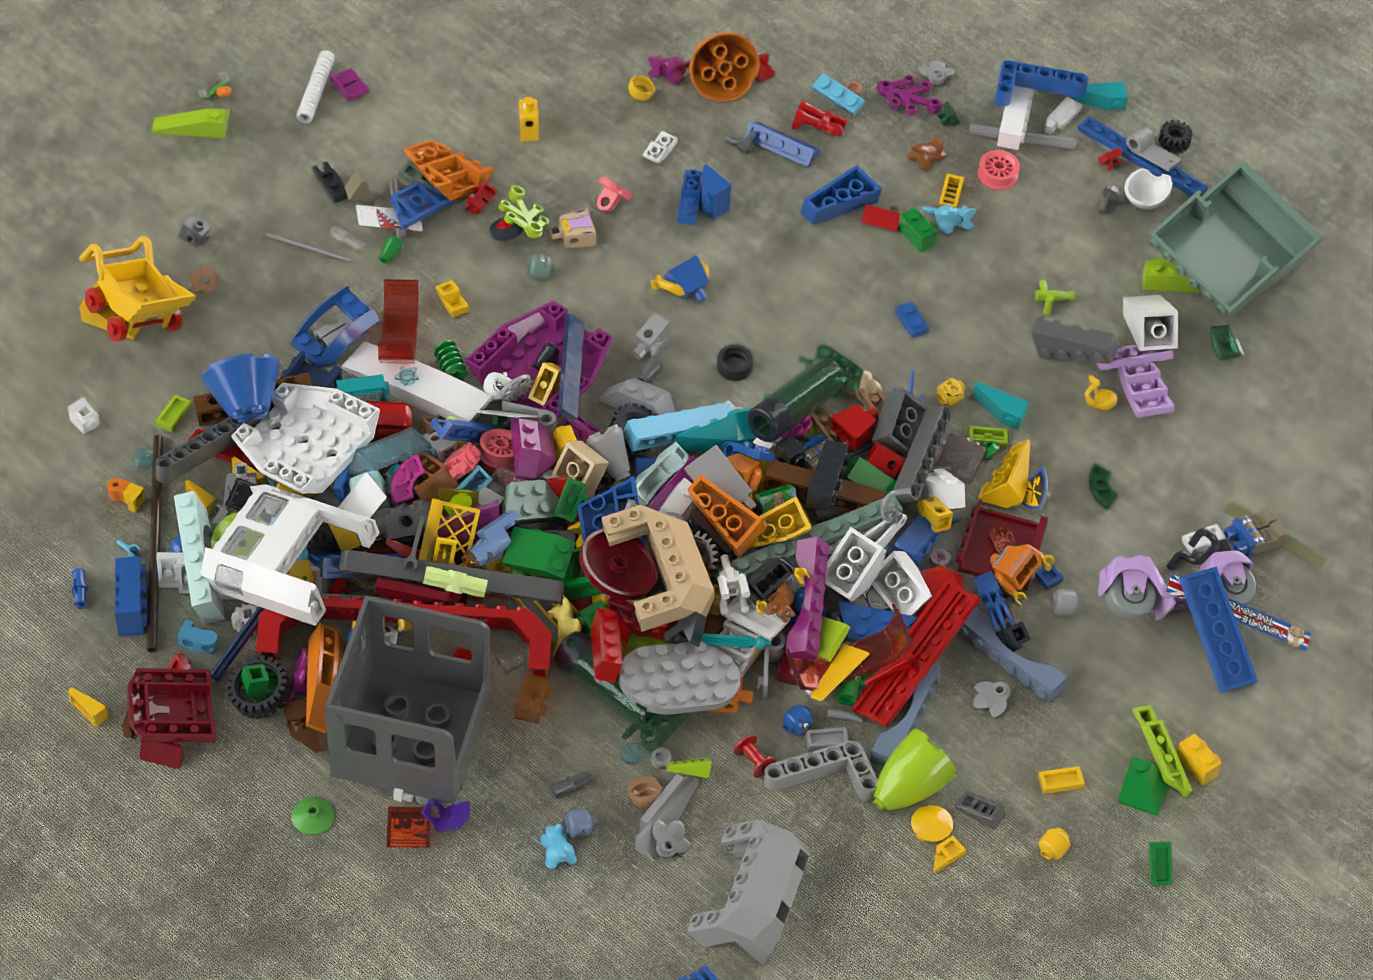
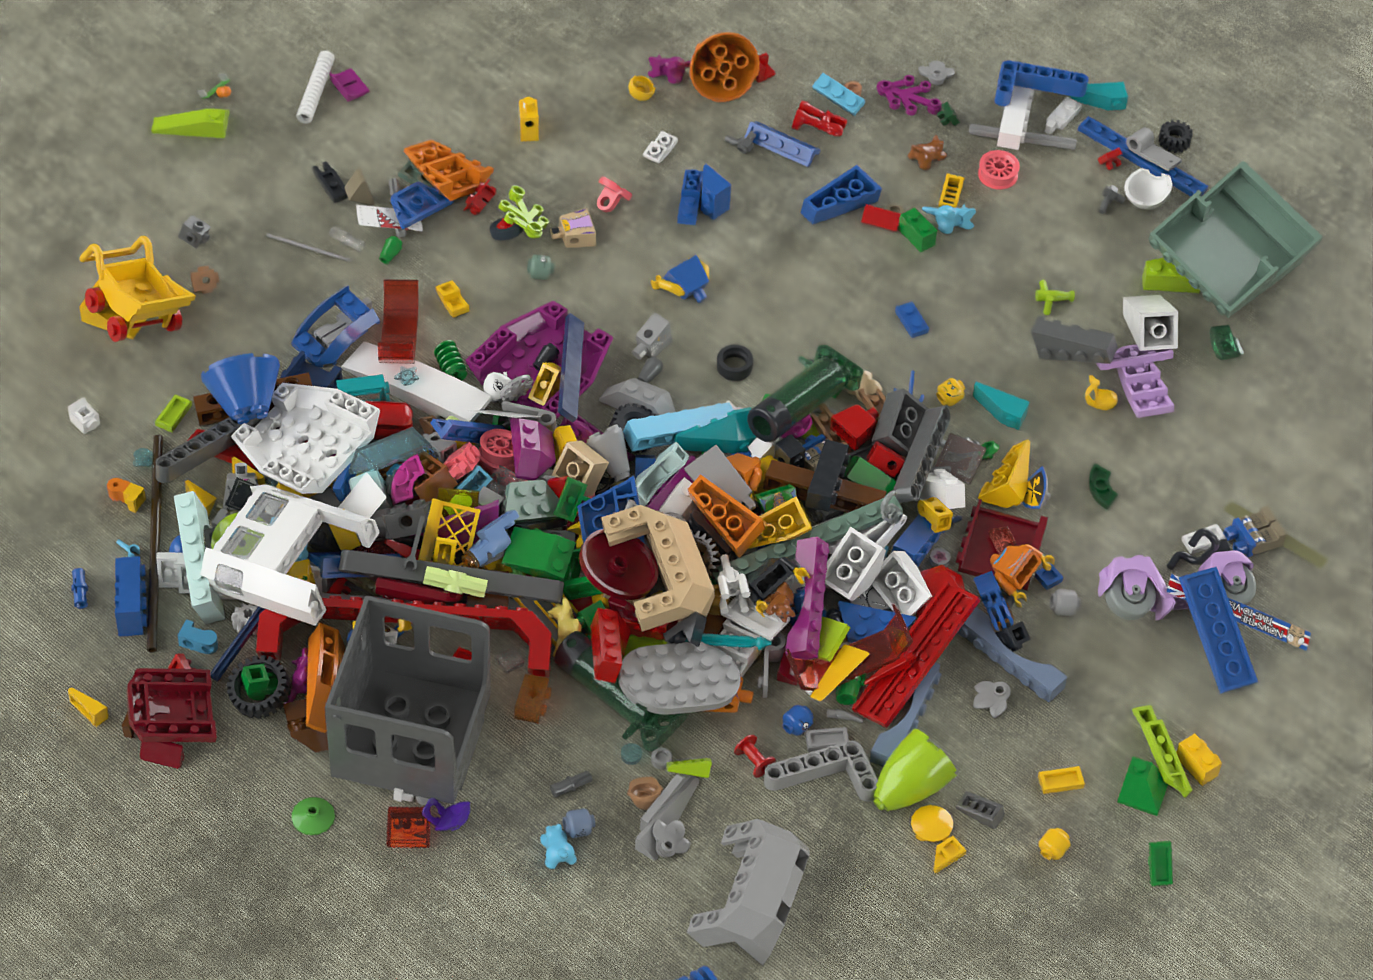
blue plate [722,441,775,462] -> none
lime tile [968,426,1008,448] -> none

